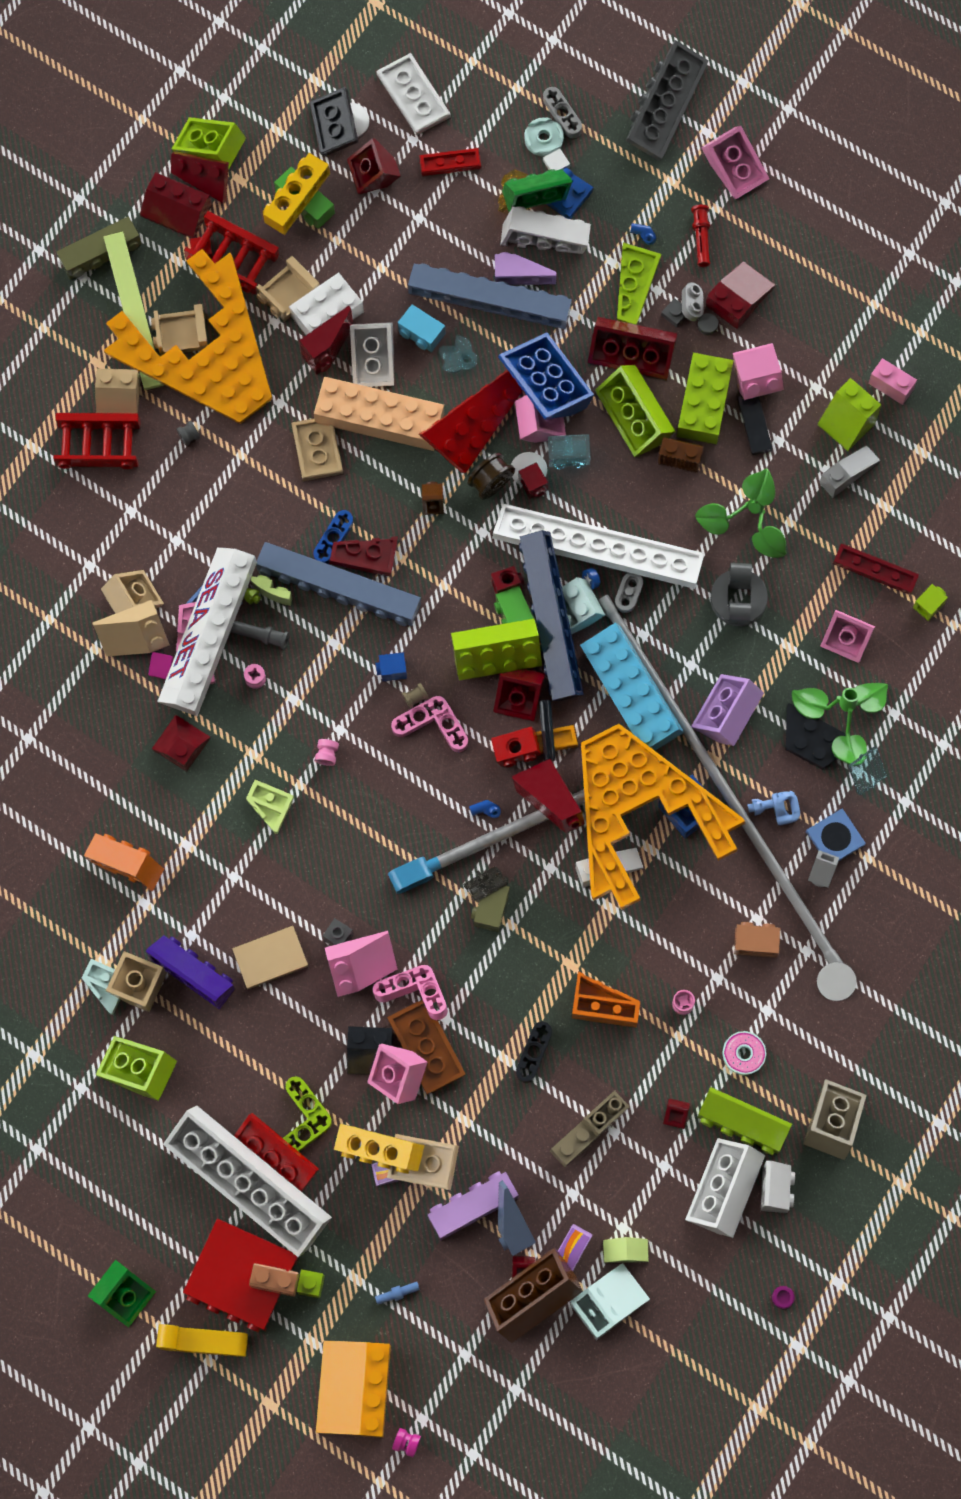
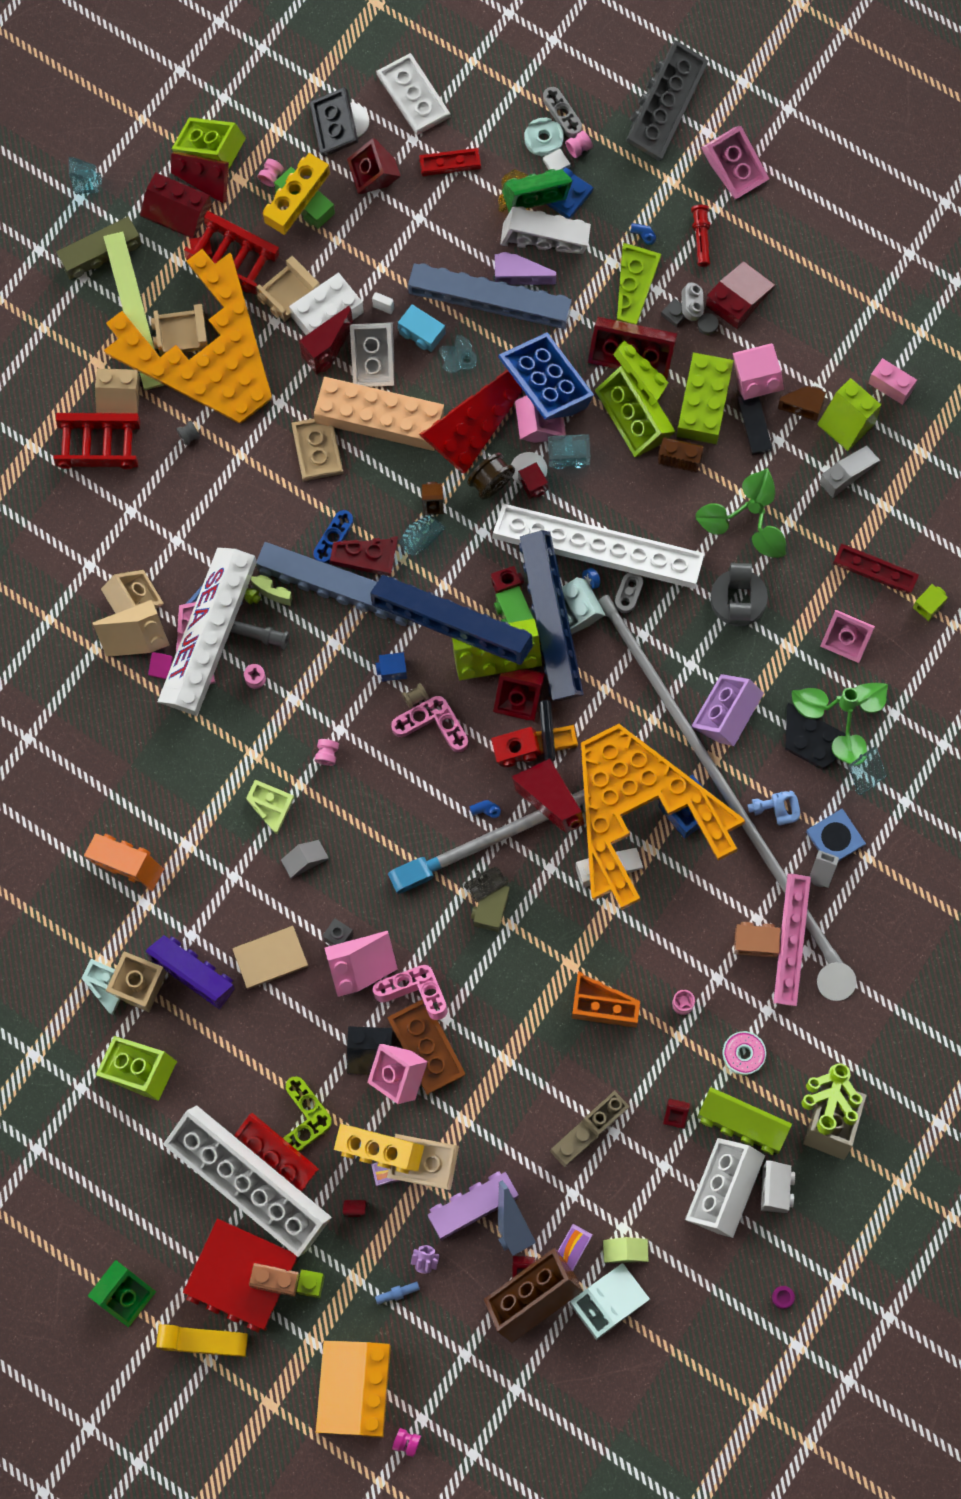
dark red slope [152,715,211,772] -> none
black beam [516,1021,552,1083] -> none
medium azure brick [580,622,684,751] -> none
none -> clear light blue slope [69,157,102,194]
none -> bright pink wheel [257,159,284,187]
none -> light grey slope [281,840,329,879]
none -> dark red slope [343,1200,366,1217]
none -> dark blue brick [370,575,533,665]
none -> white tile [372,292,394,314]
none -> clear light blue slope [398,515,445,556]
none -> lavender gear [411,1245,439,1274]
none -> bright pink wheel [565,131,593,158]
none -> lime wing [613,340,669,406]
none -> bright pink plate [773,874,811,1006]
none -> reddish brown slope [778,386,826,422]
none -> lime plant [801,1063,863,1135]

